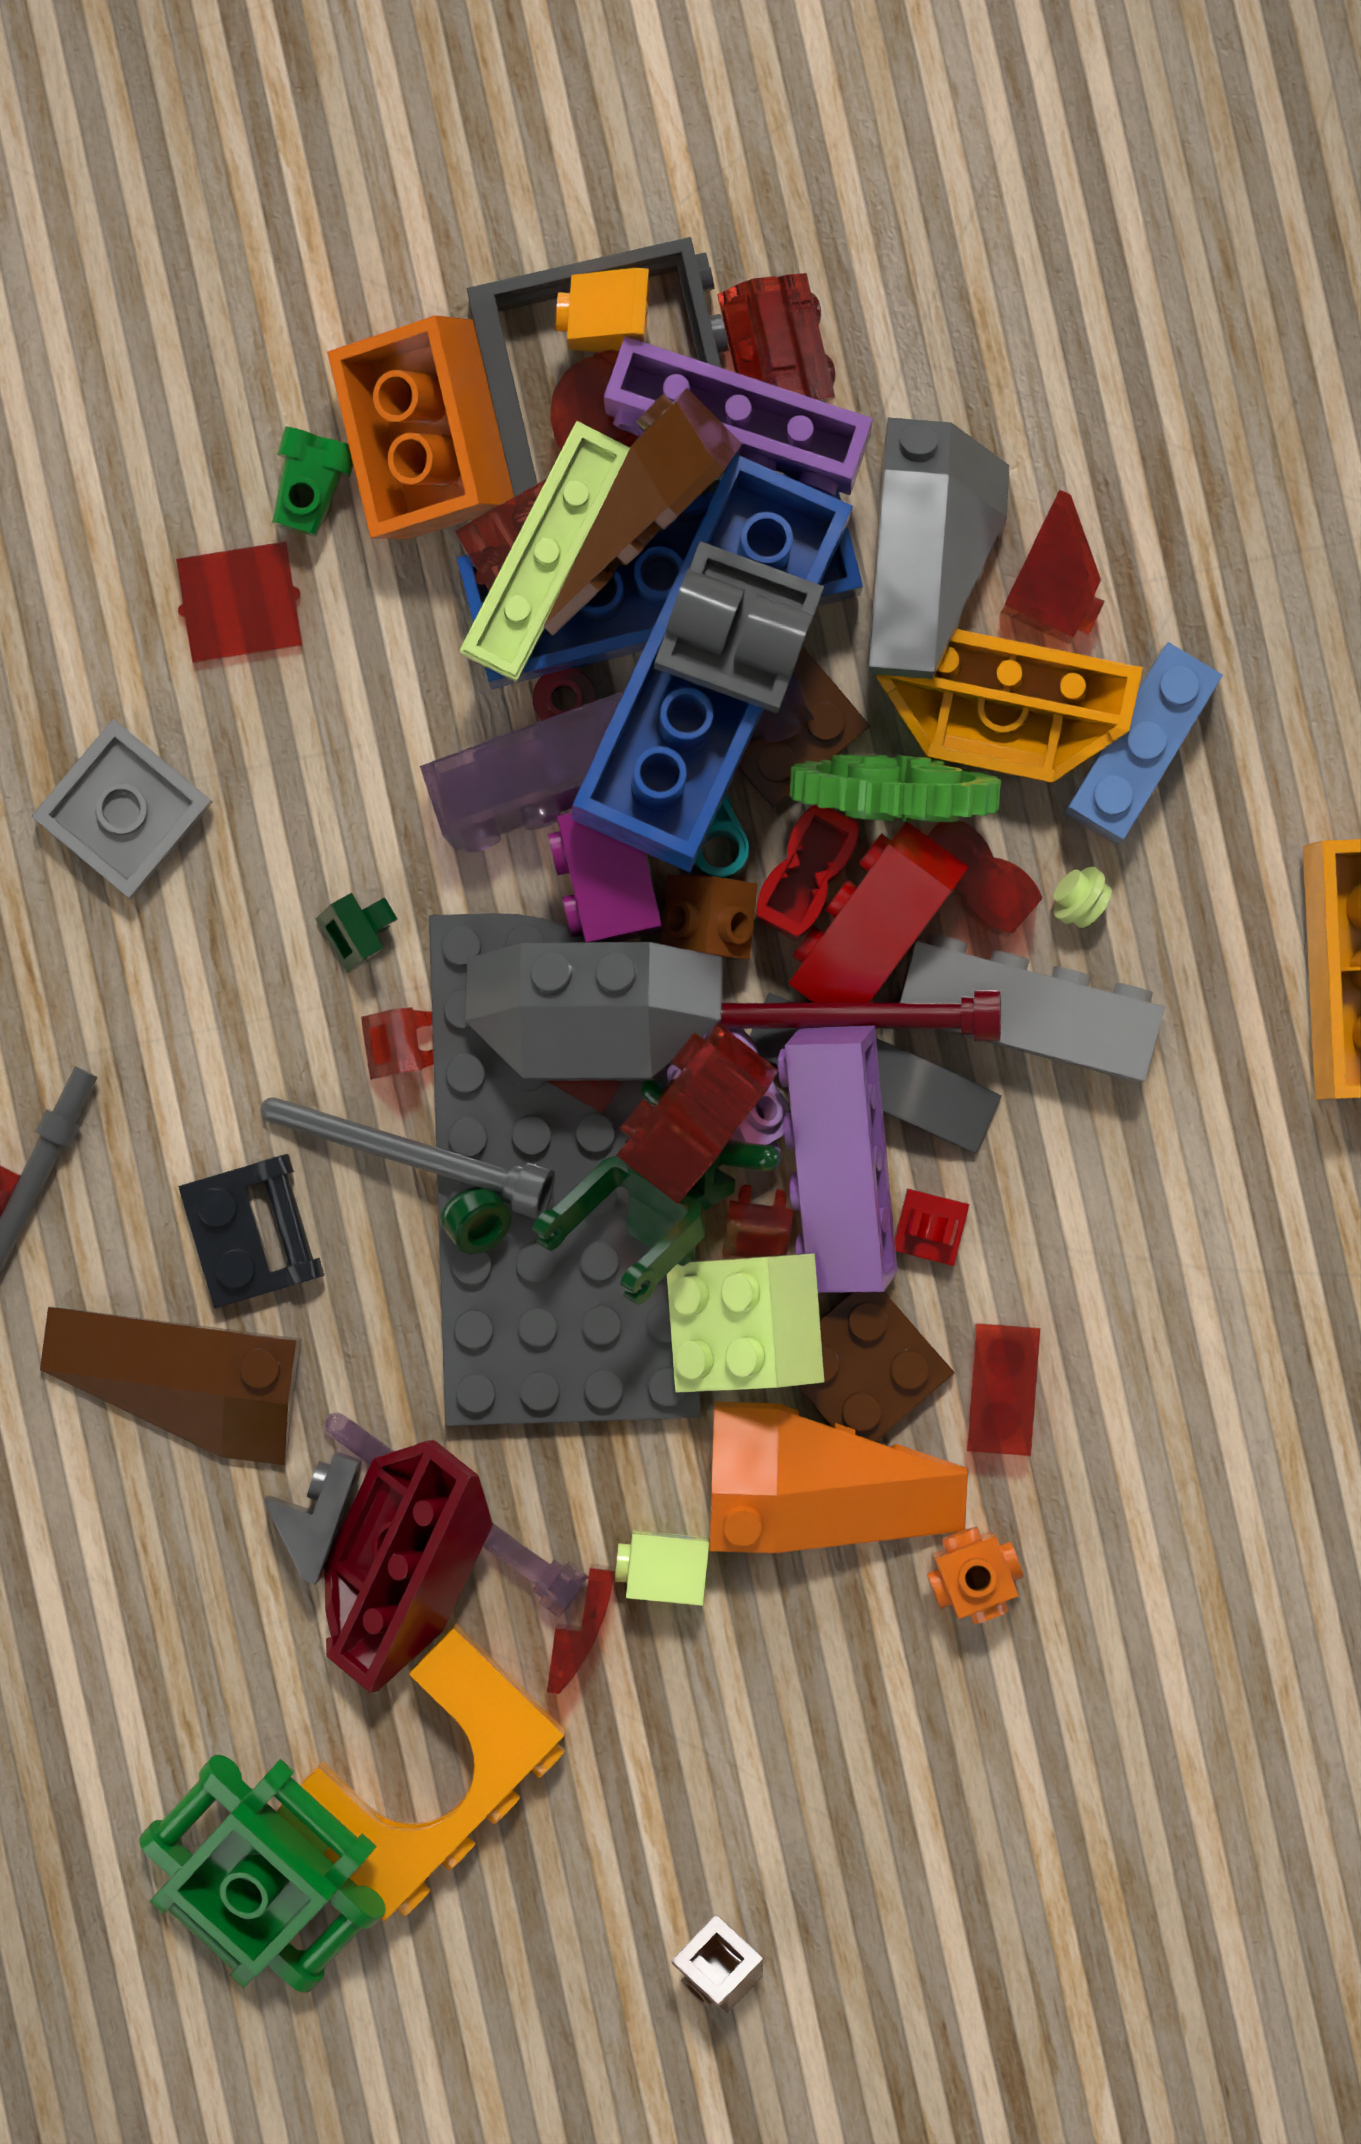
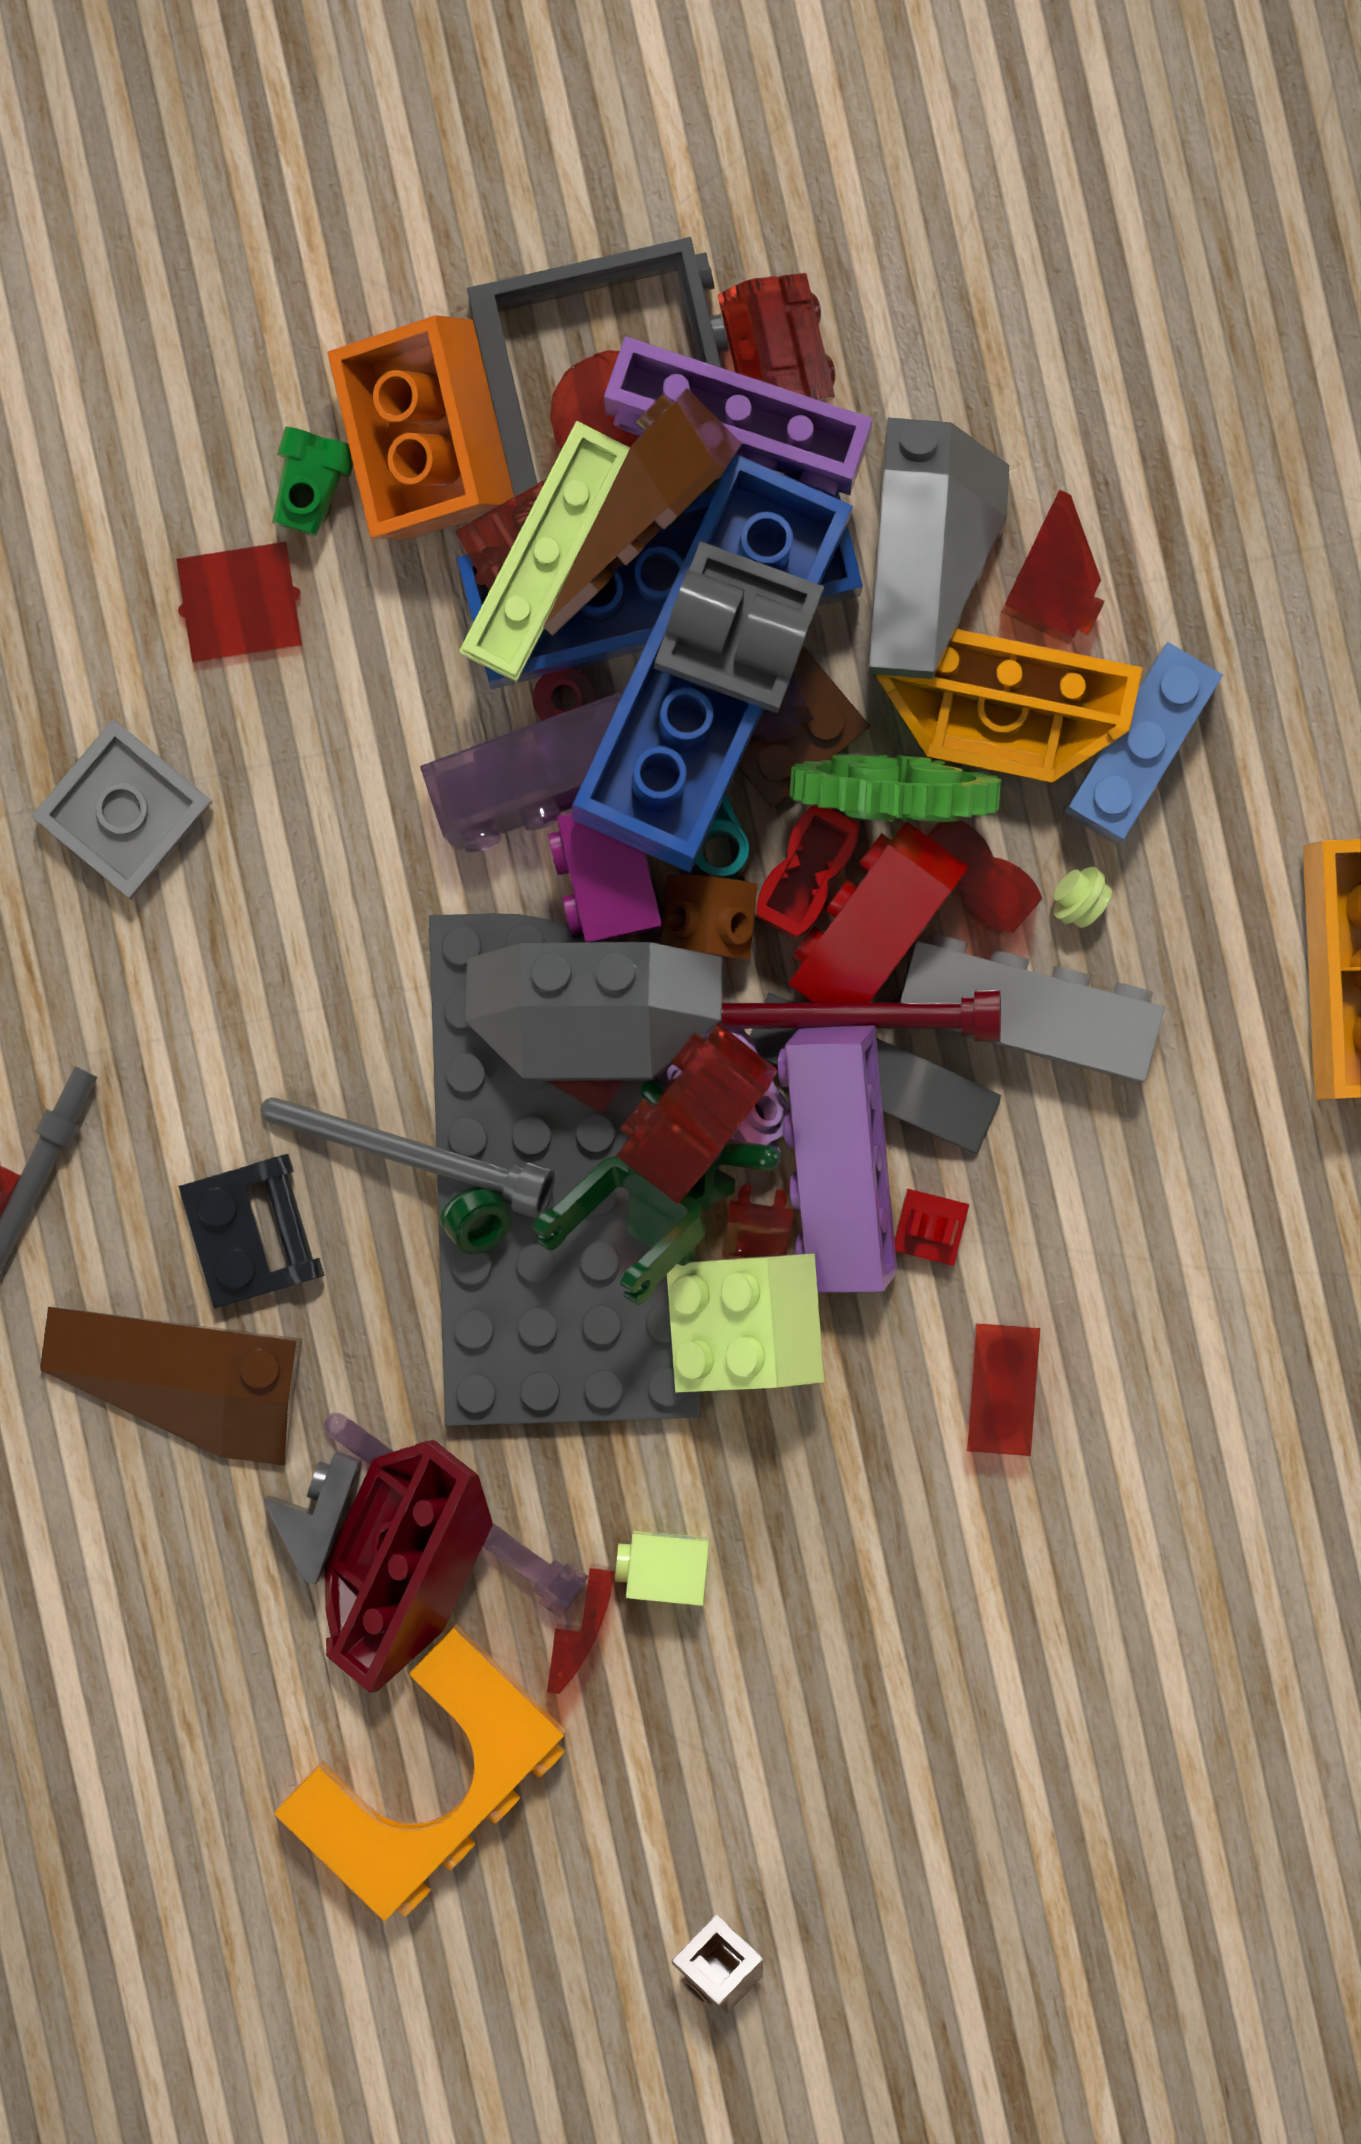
green brick [139,1755,386,1993] -> none
dark green tile [316,893,398,974] -> none
clear red tile [361,1007,434,1080] -> none
light orange slope [555,268,649,354] -> none
orange wedge [709,1401,968,1553] -> none
reddish brown plate [797,1292,955,1442] -> none
orange brick [927,1526,1024,1624] -> none

